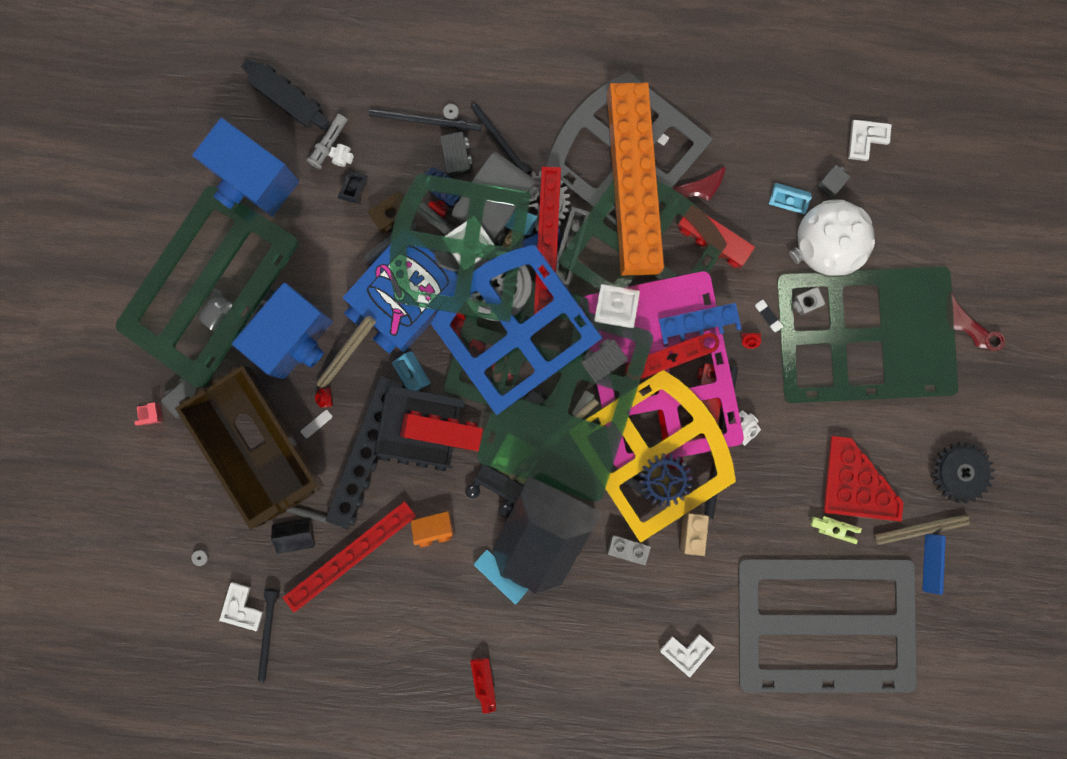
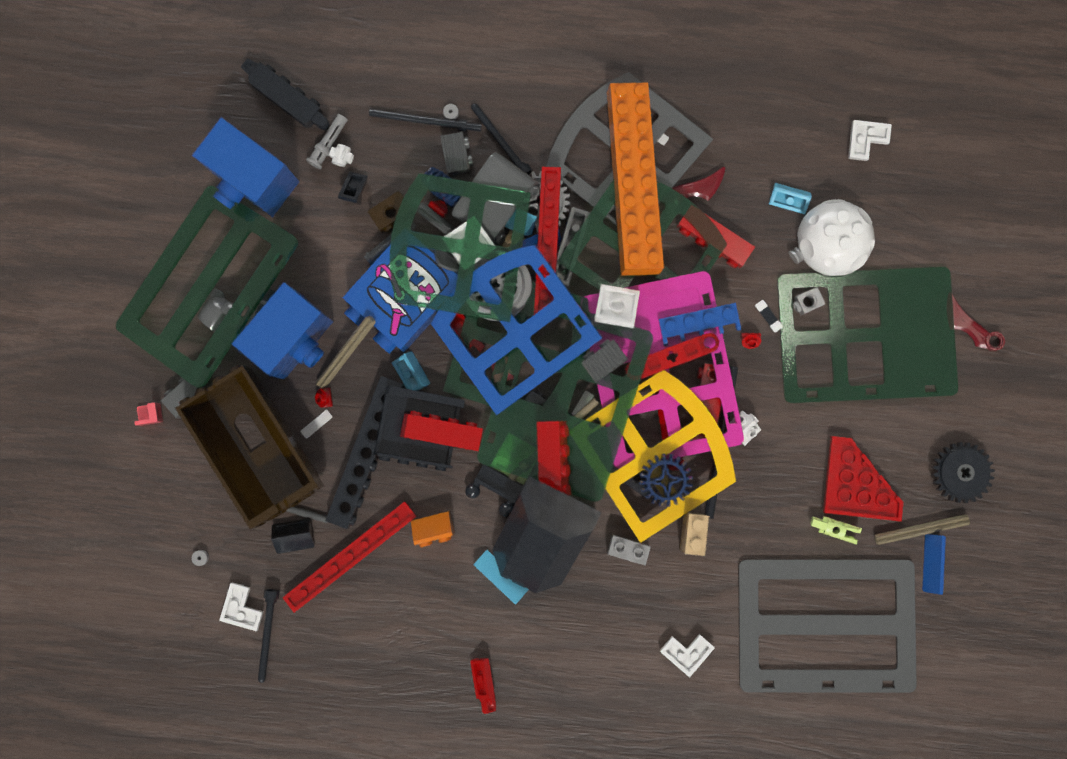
dark grey brick [817,165,850,198] -> none
none -> red brick [537,421,571,496]

